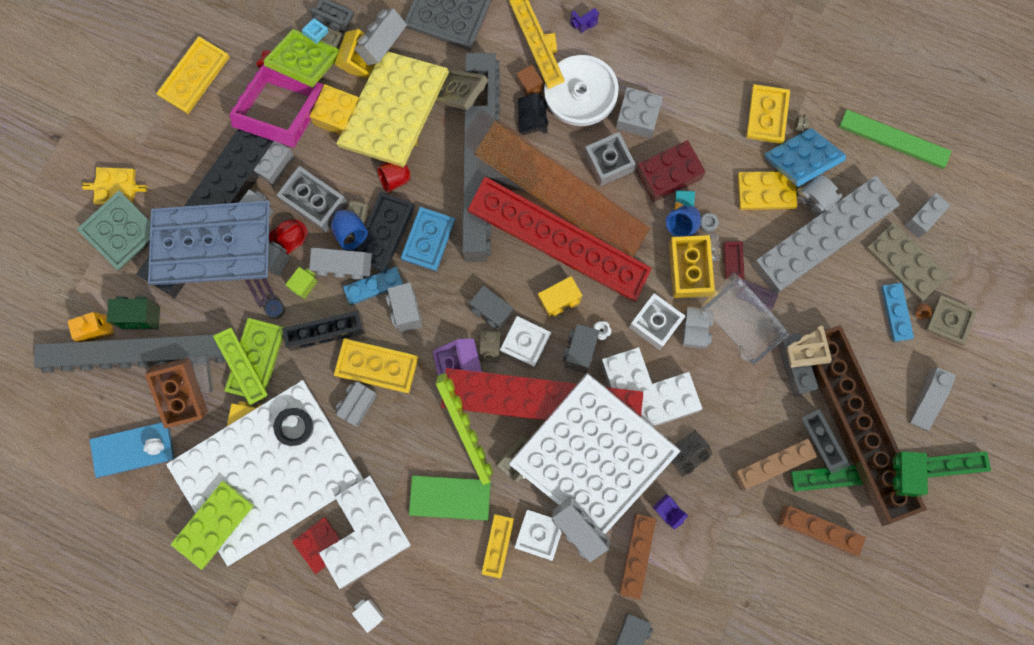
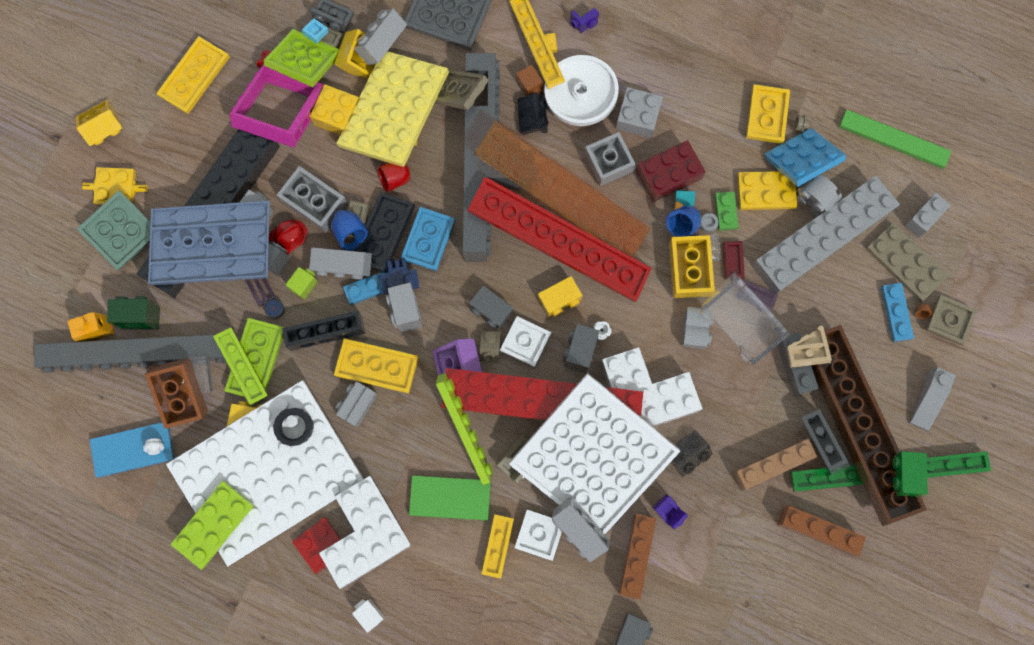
light grey brick [254,141,295,187] -> none
white brick [629,293,685,350] -> none
none -> yellow slope [75,99,122,146]
none -> dark blue hinge [378,258,420,294]
none -> bright green plate [715,192,738,231]

